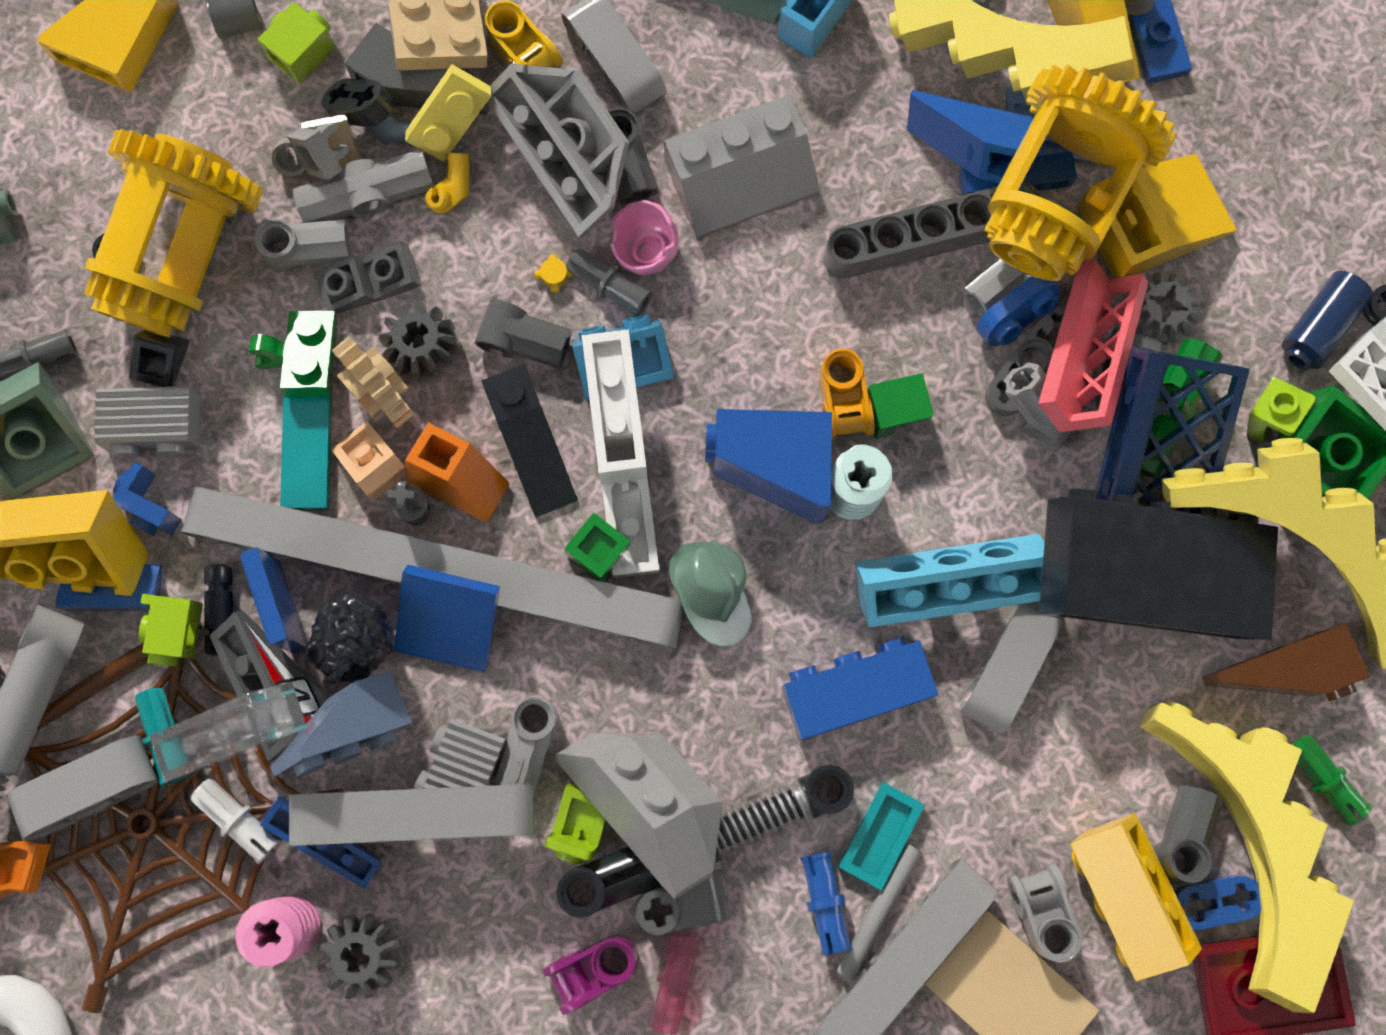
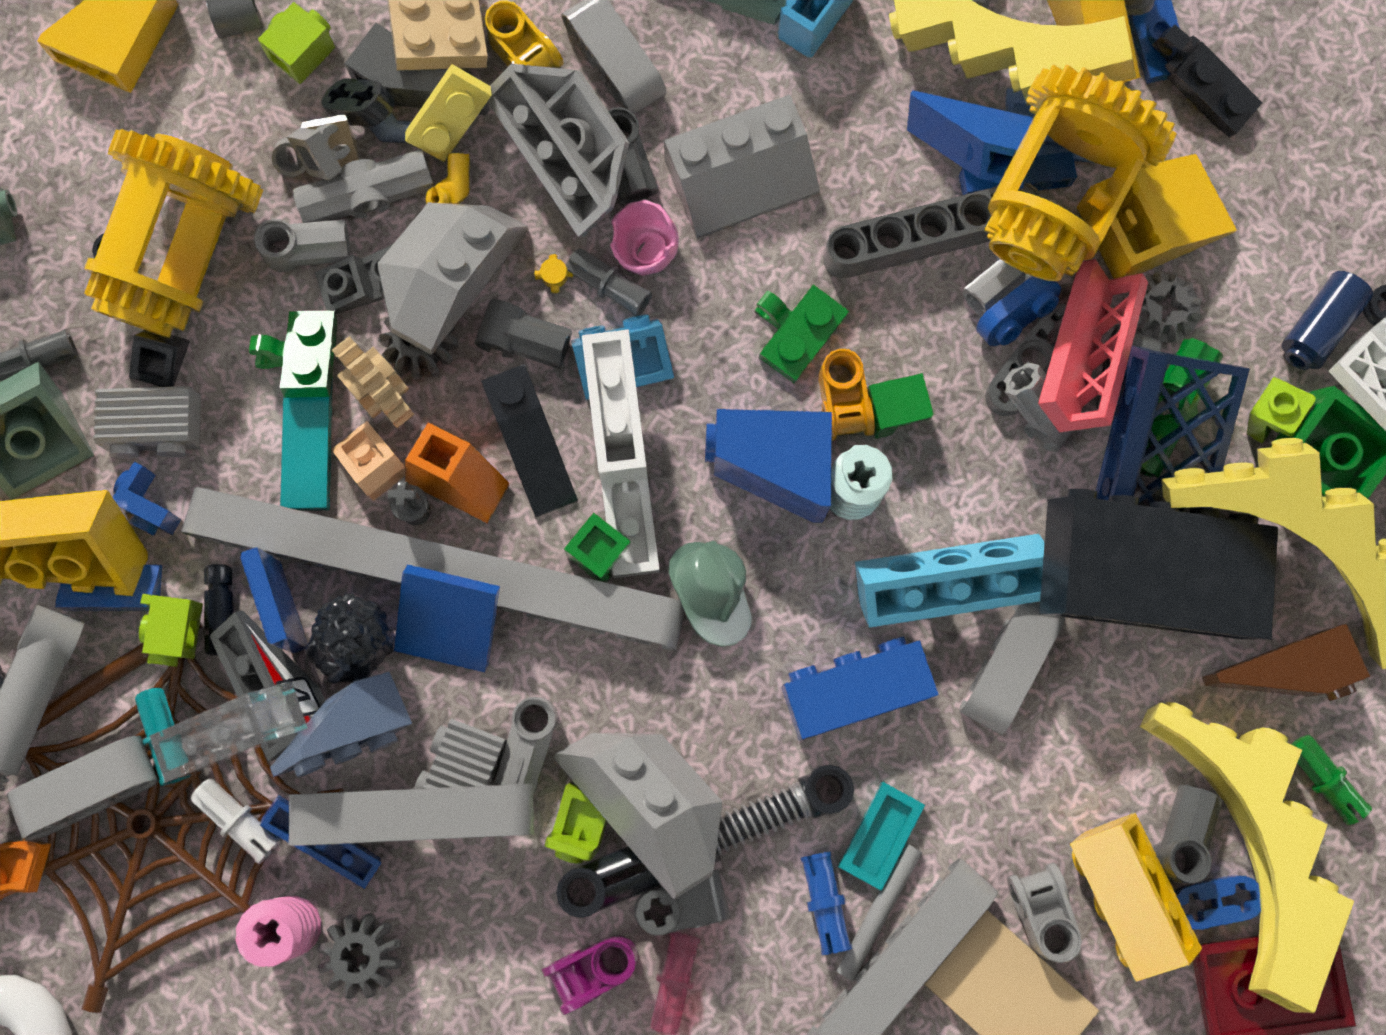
none -> light grey wedge [378,202,528,355]
none -> green plate [754,284,849,384]
none -> black hinge [1152,25,1263,137]

